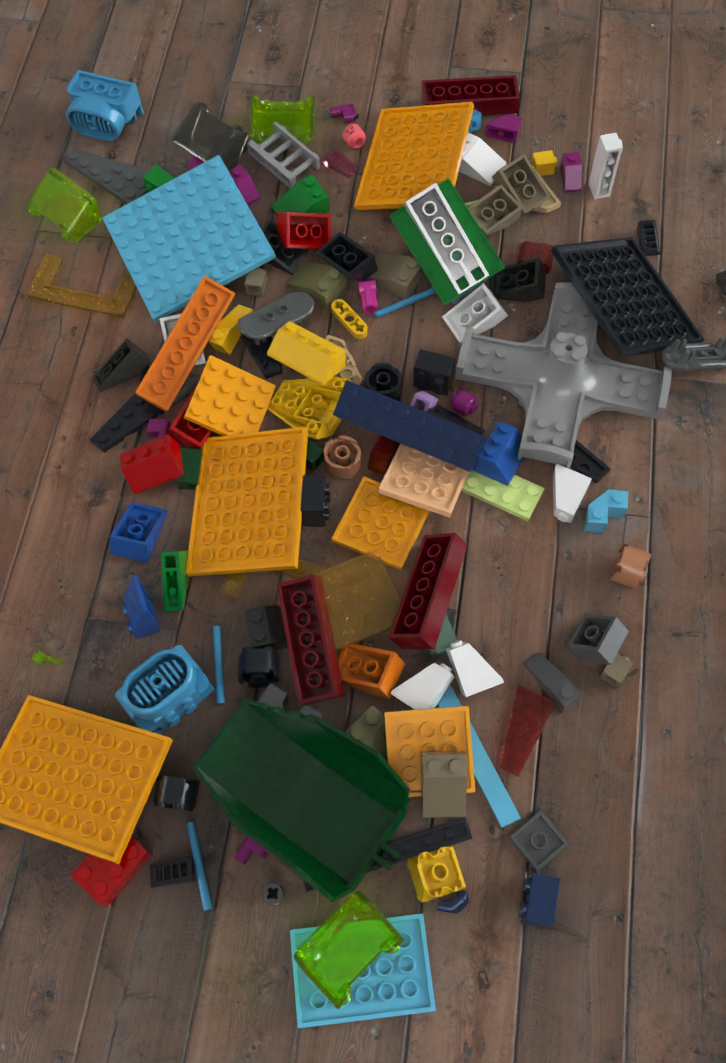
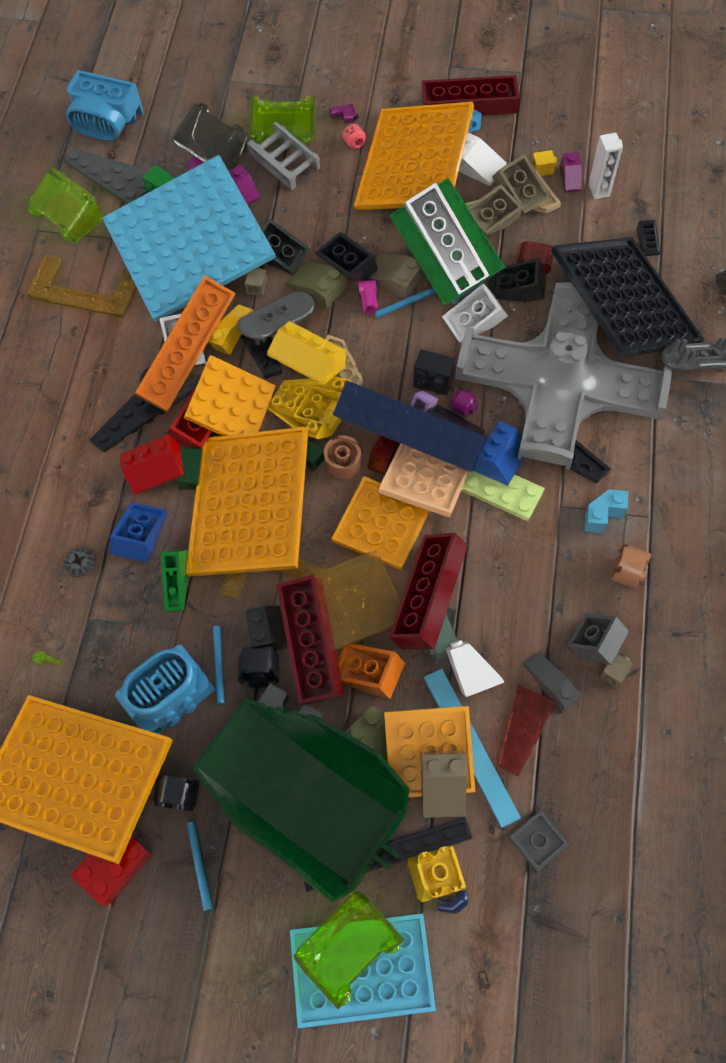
pearl dark grey slope [92,338,150,392] -> none
blue slope [122,575,160,639] -> none
magenta piece [147,418,170,438] -> none
black slope [150,857,195,888] -> none
magenta piece [234,837,268,864] -> none
dark grey bush [263,883,285,906] -> none
green slope [271,175,330,216] -> none
red slope [277,212,331,249] -> none
black brick [300,475,331,527] -> none
clear pink slope [323,147,359,179] -> none
yellow beam [331,299,368,340] -> none
black brick [365,363,401,401] -> none
white slope [391,663,455,709] -> none
magenta slope [485,114,522,143] -> none
dark blue brick [518,873,560,929] -> none
white slope [553,464,592,523] -> none
none -> dark grey gear [64,547,95,577]

